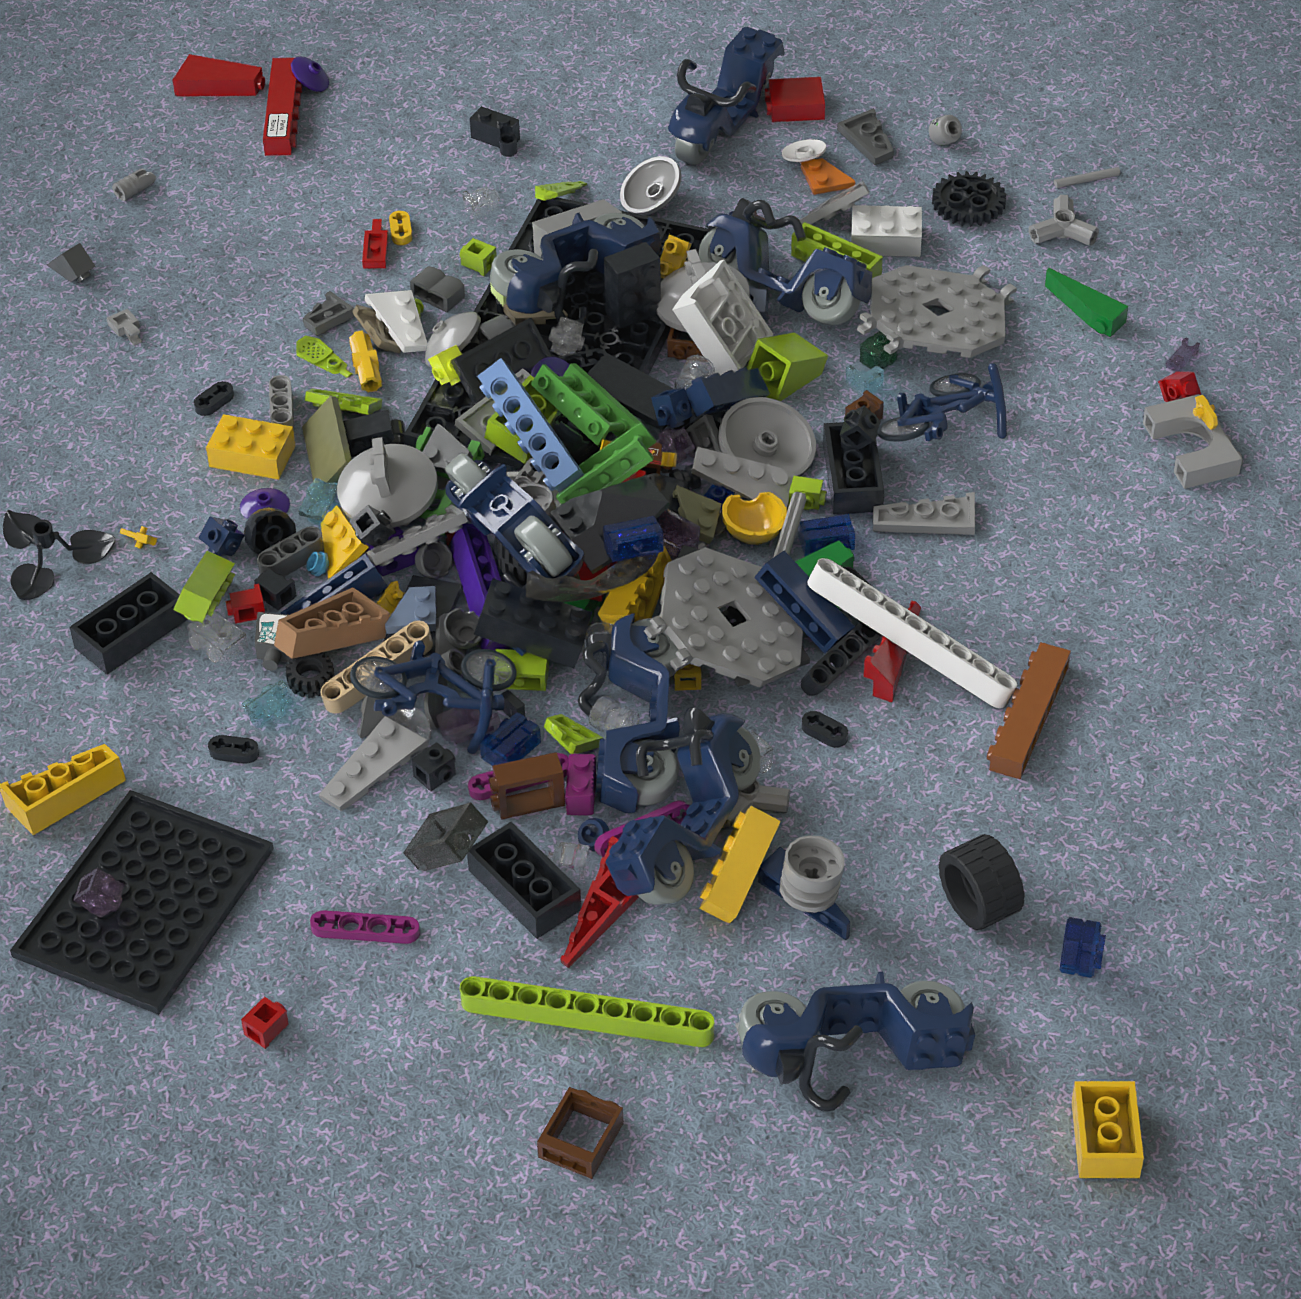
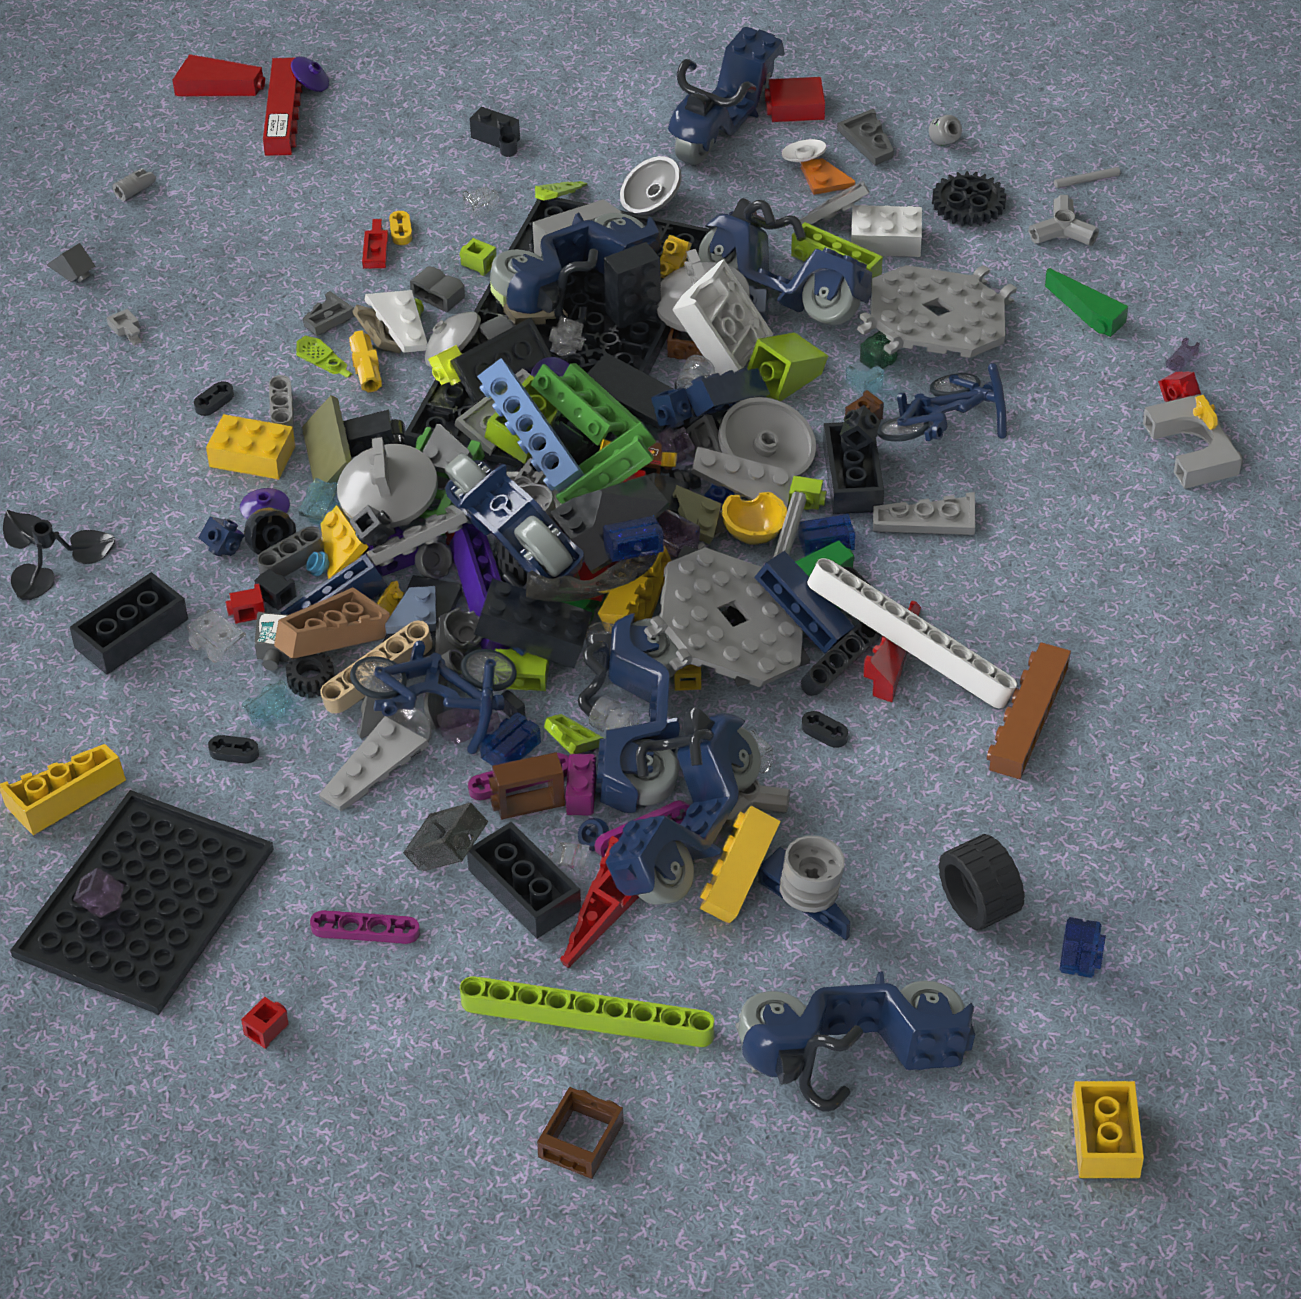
yellow piece [120,526,158,549] -> none
lime brick [174,551,235,623] -> none
lime wing [305,388,382,415] -> none
black brick [412,742,456,791] -> none

